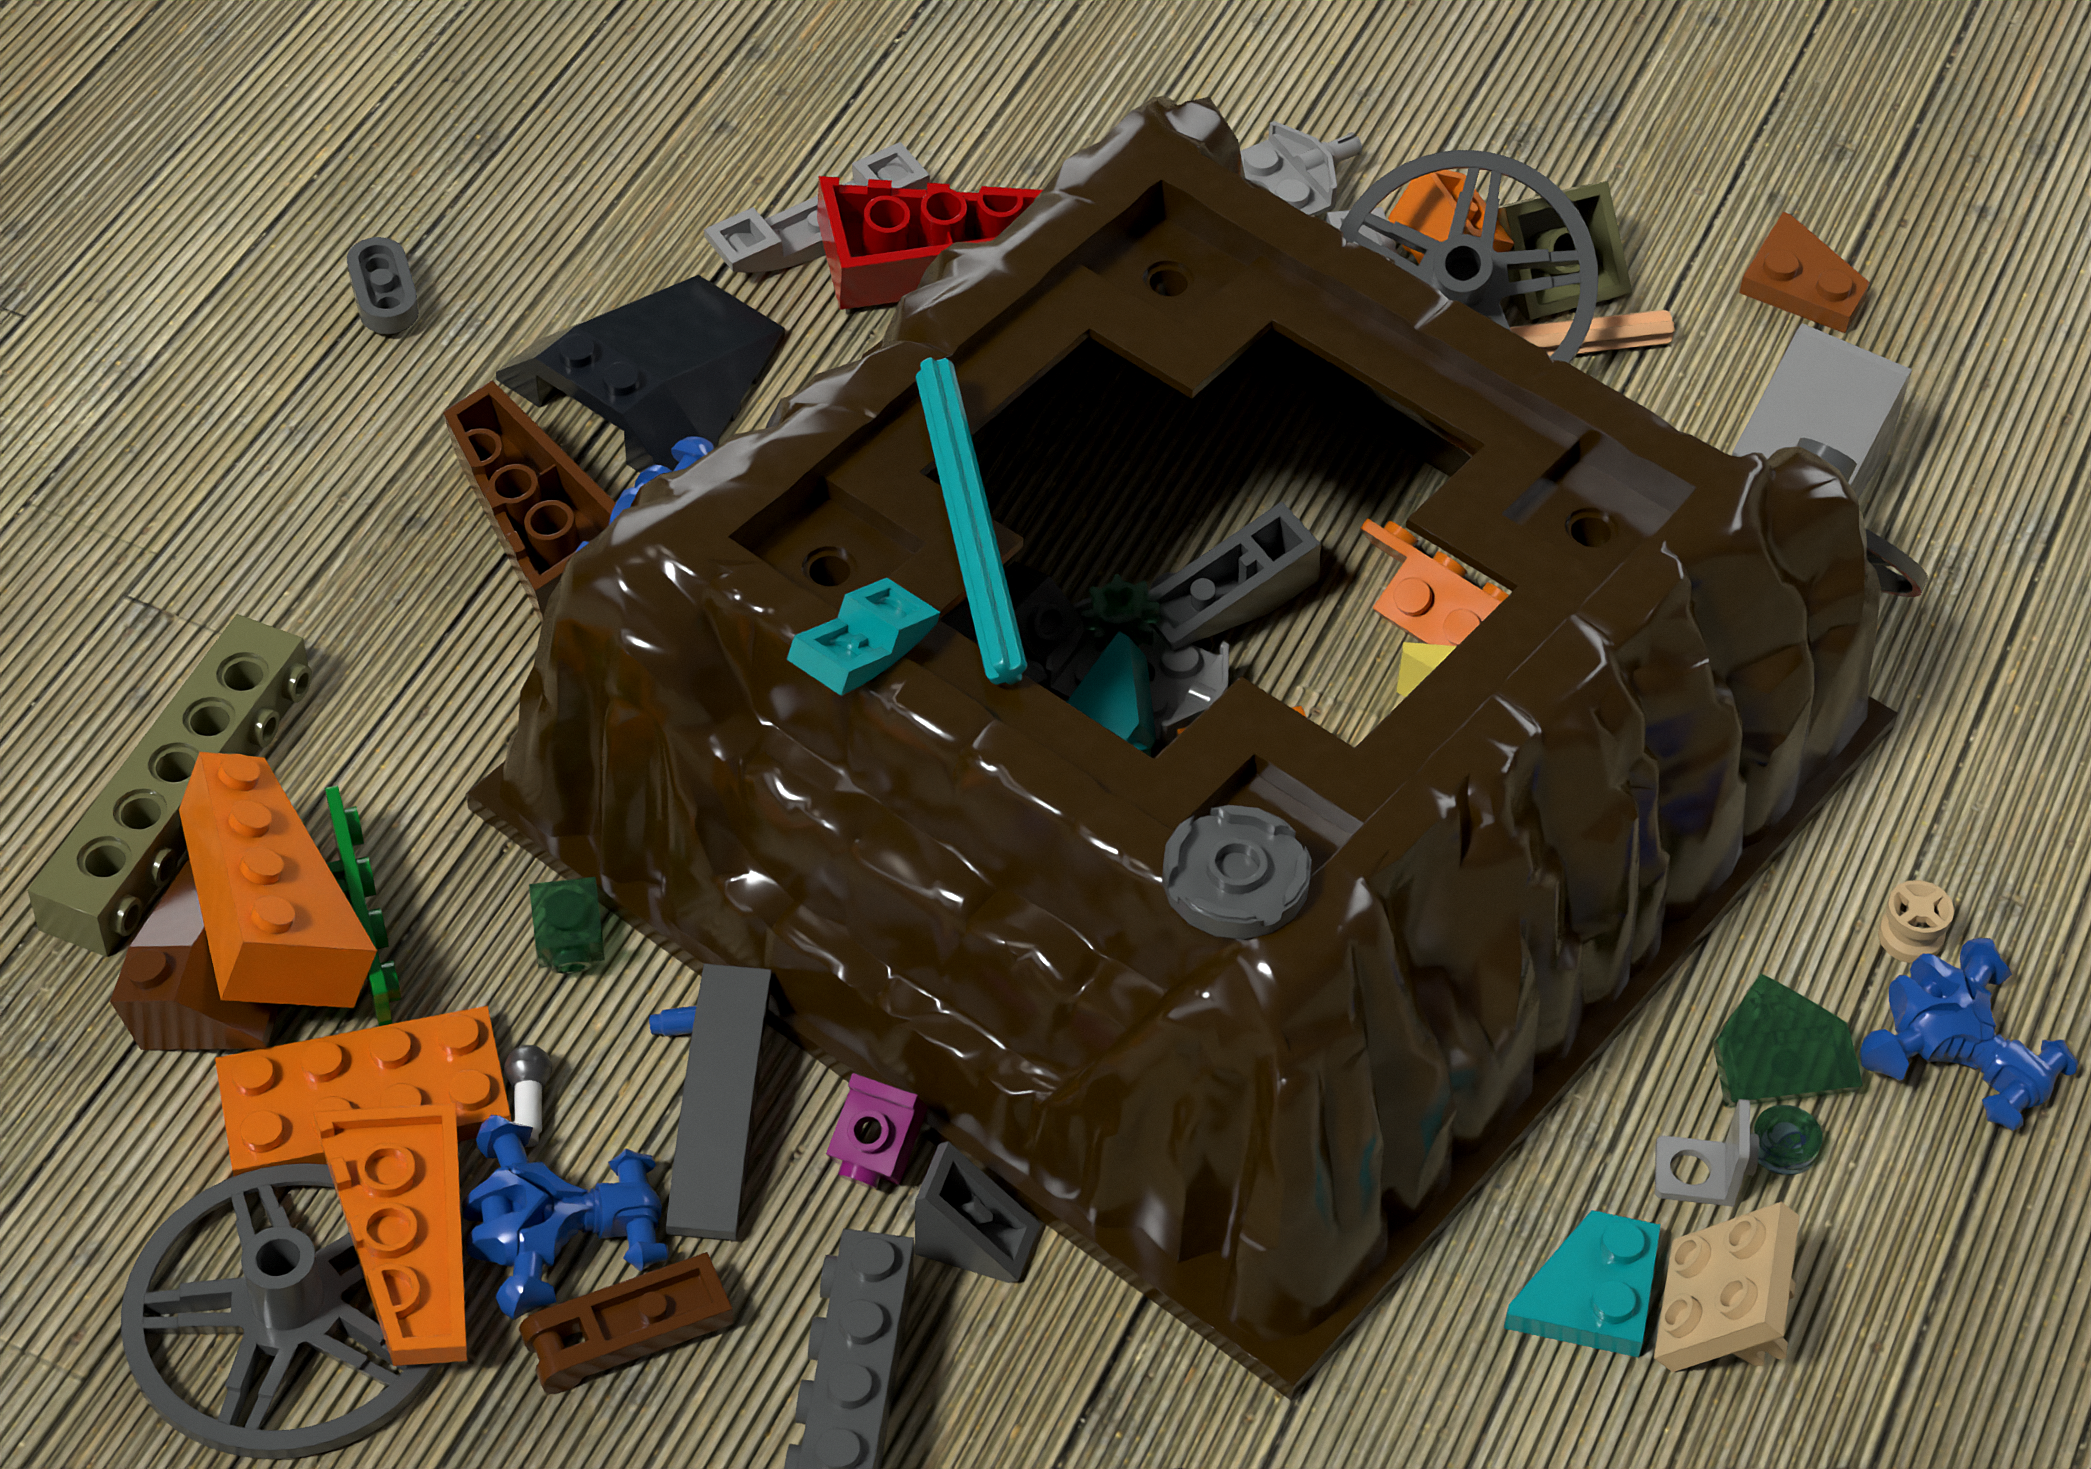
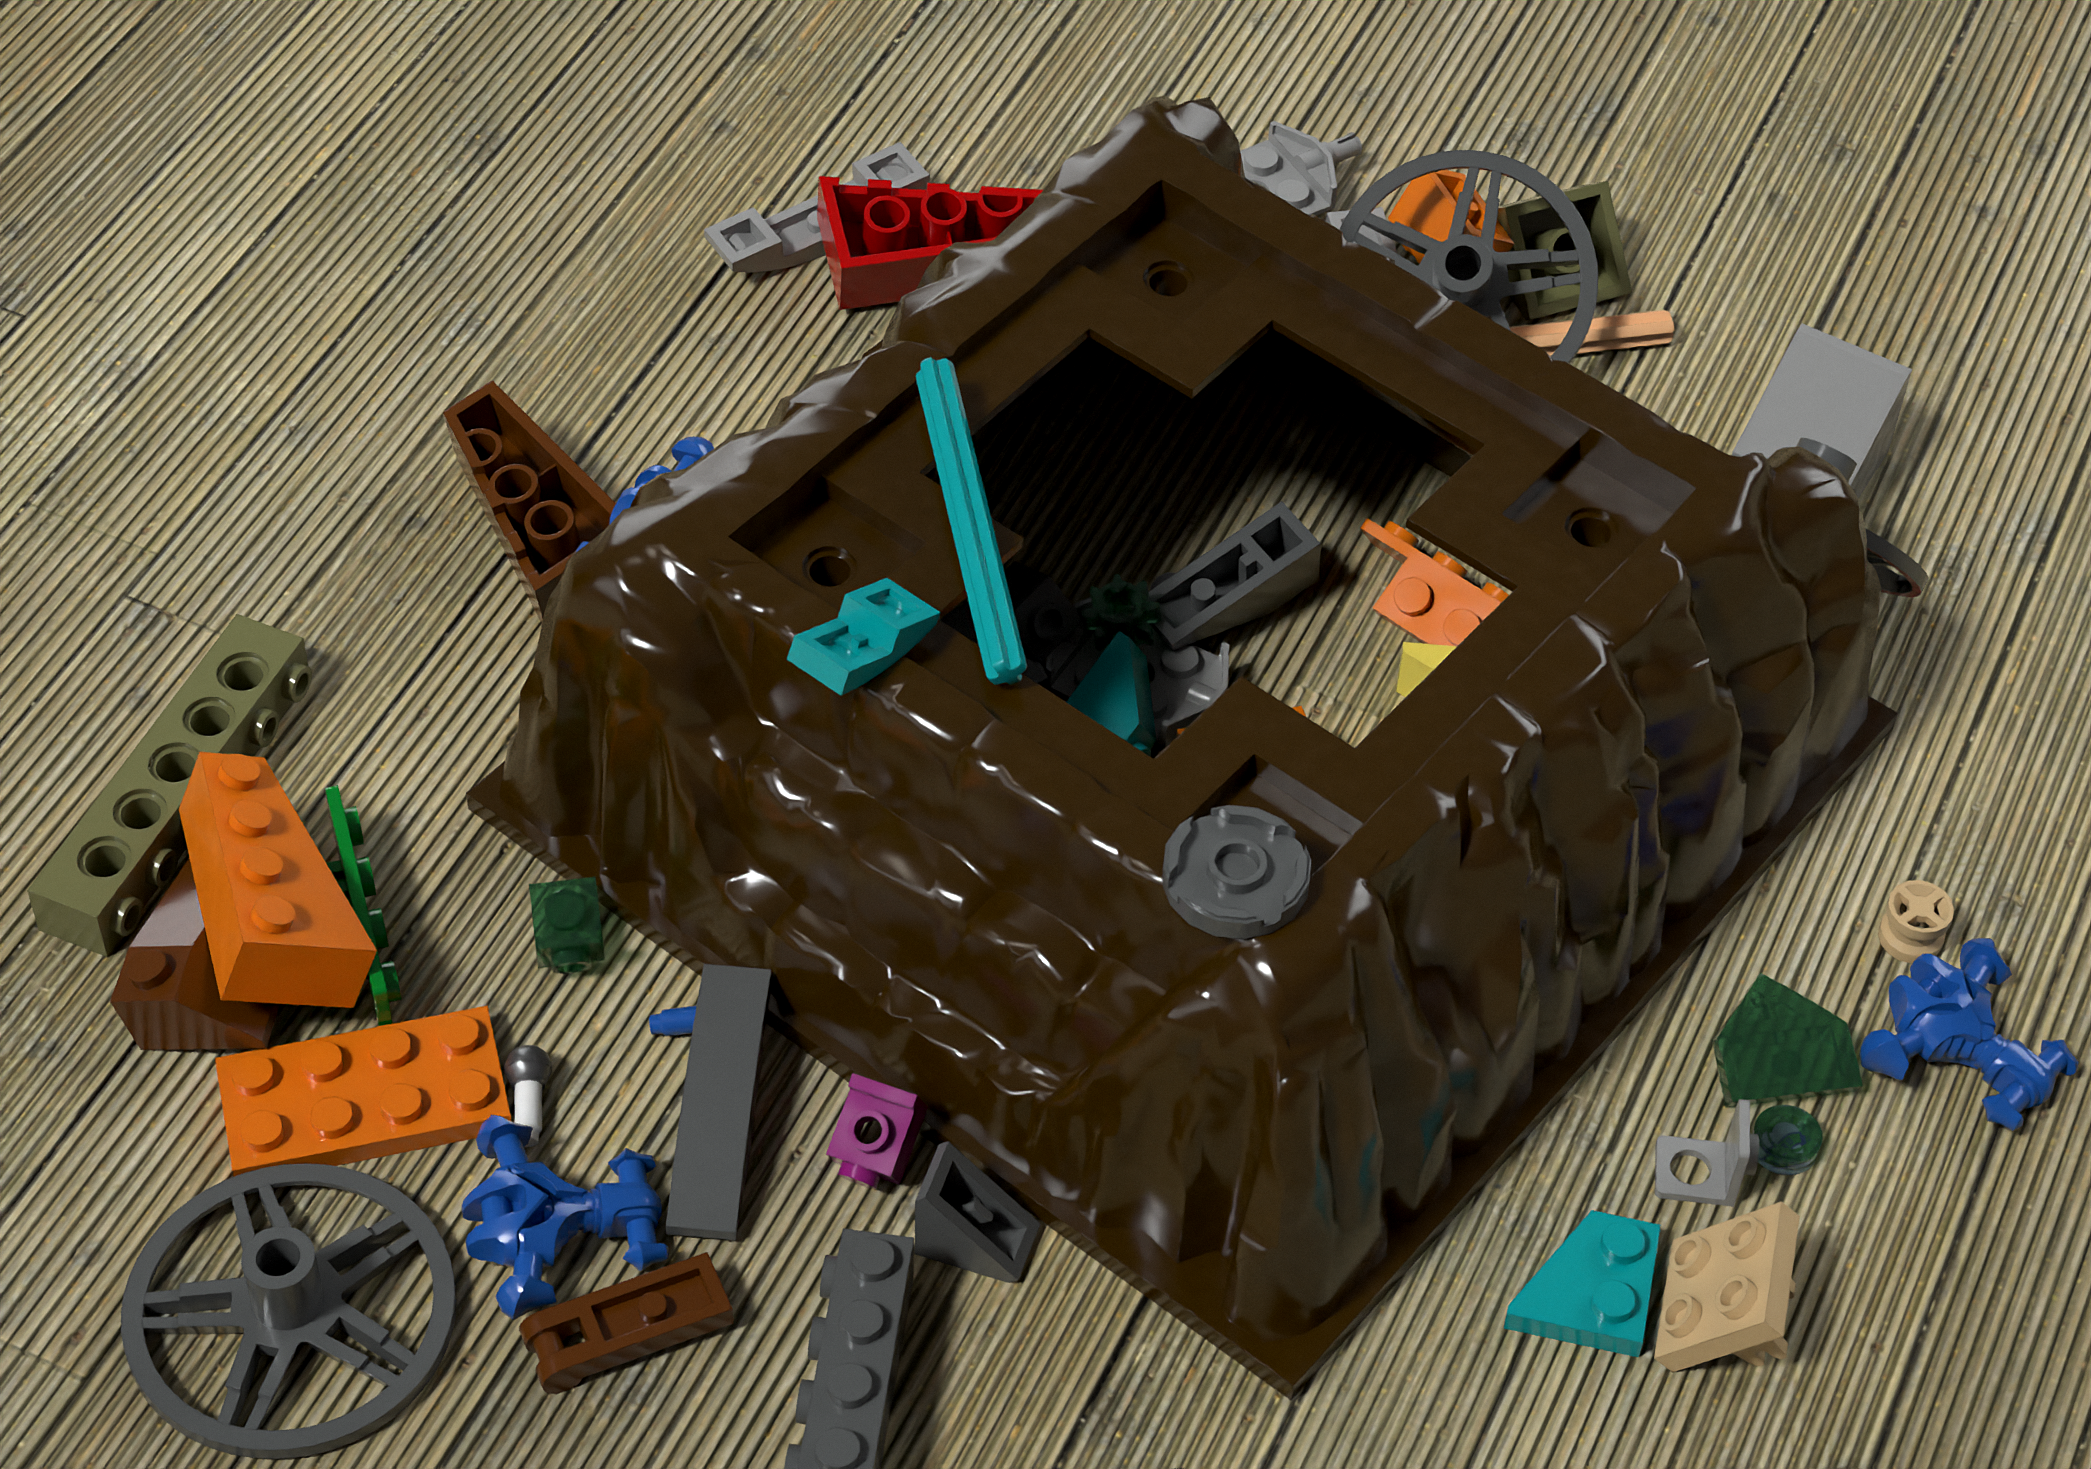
orange wing [314,1103,467,1366] -> none
dark grey plate [347,237,419,334] -> none
black wedge [496,275,785,473] -> none
dark orange wing [1739,212,1870,333] -> none

